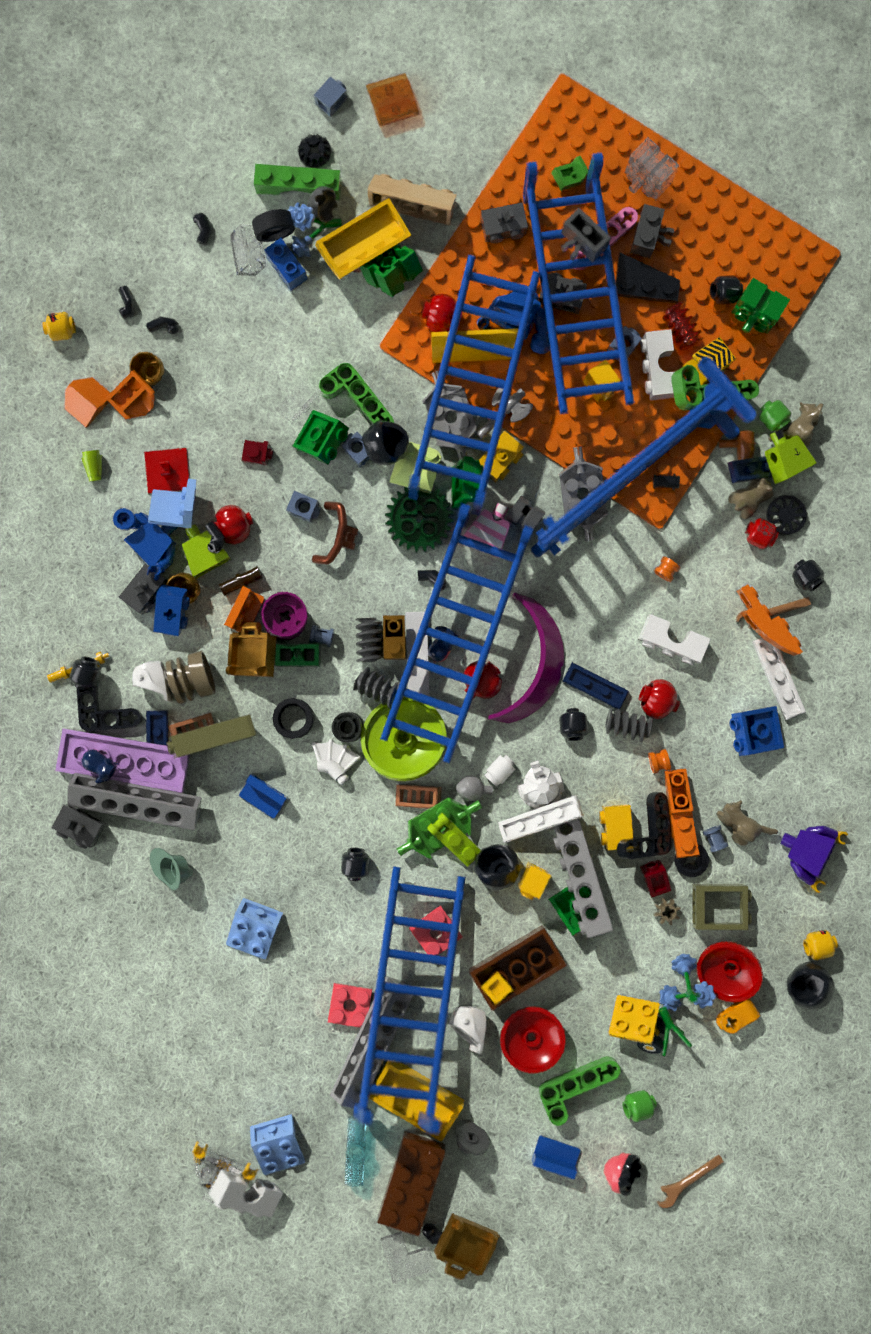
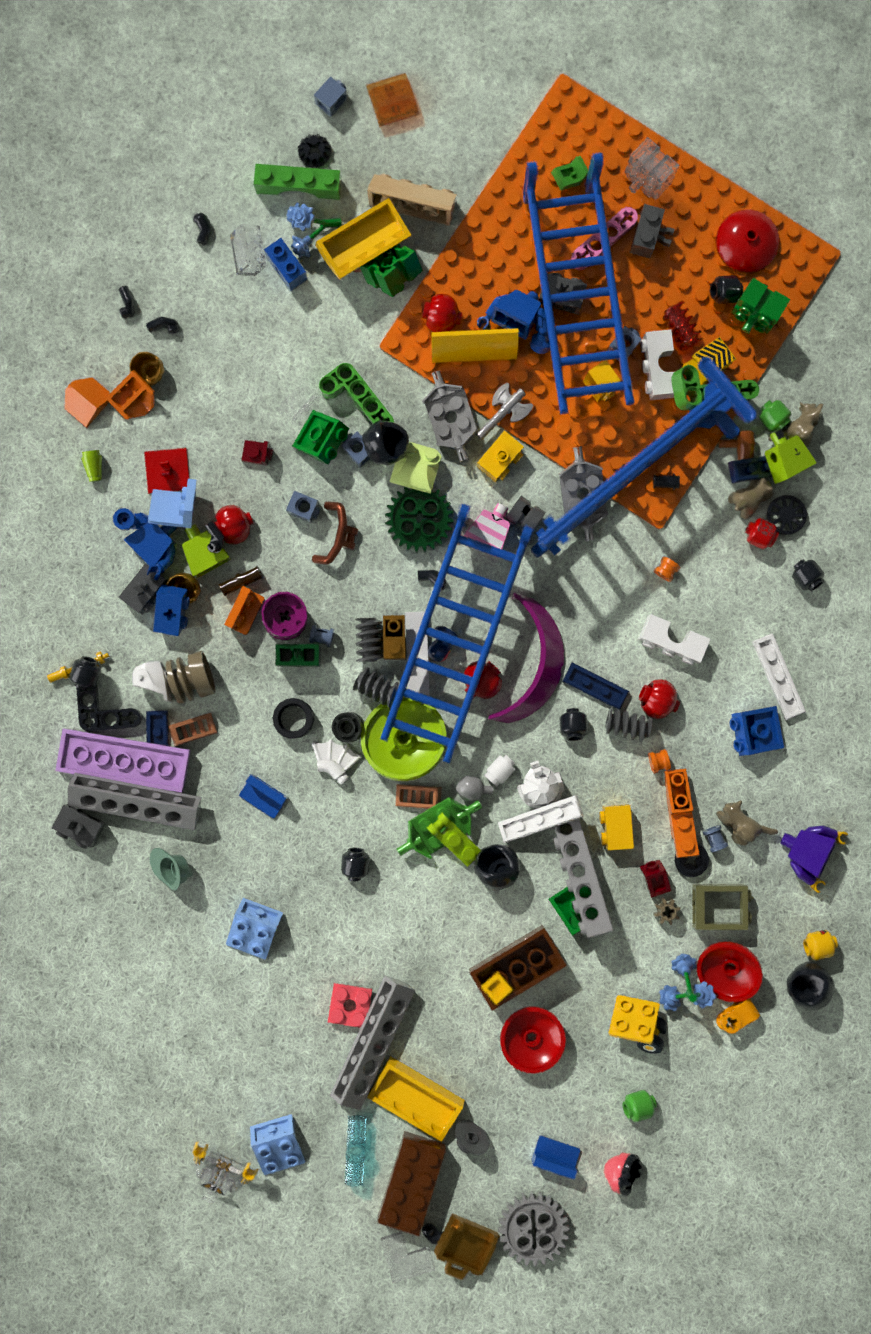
yellow head [42,312,76,341] -> none
dark blue animal [81,749,118,784] -> none
olive slope [167,714,256,759] -> none
white arch [209,1170,283,1217] -> none
pearl gold piece [225,622,277,677] -> none
black tyre [252,209,295,242] -> none
dark grey hair [308,186,338,223] -> none
blue piece [353,866,466,1134] -> none
blue piece [409,255,540,516] -> none
coral piece [409,905,463,955] -> none
white helmet [449,1006,487,1054] -> none
green slope [451,456,483,509] -> none
dark grey brick [480,203,528,244] -> none
yellow brick [517,862,551,900] -> none
bright green beam [539,1056,621,1126] -> none
dark grey brick [561,208,611,263] -> none
black wing [615,252,680,304] -> none
black beam [617,792,671,859] -> none
medium nougat piece [657,1154,724,1208] -> none
green plant [658,1006,692,1057] -> none
orange slope [736,584,803,656] -> none
medium nougat piece [736,597,811,628] -> none
none -> light grey gear [498,1191,569,1266]
none -> red dish [716,210,780,273]

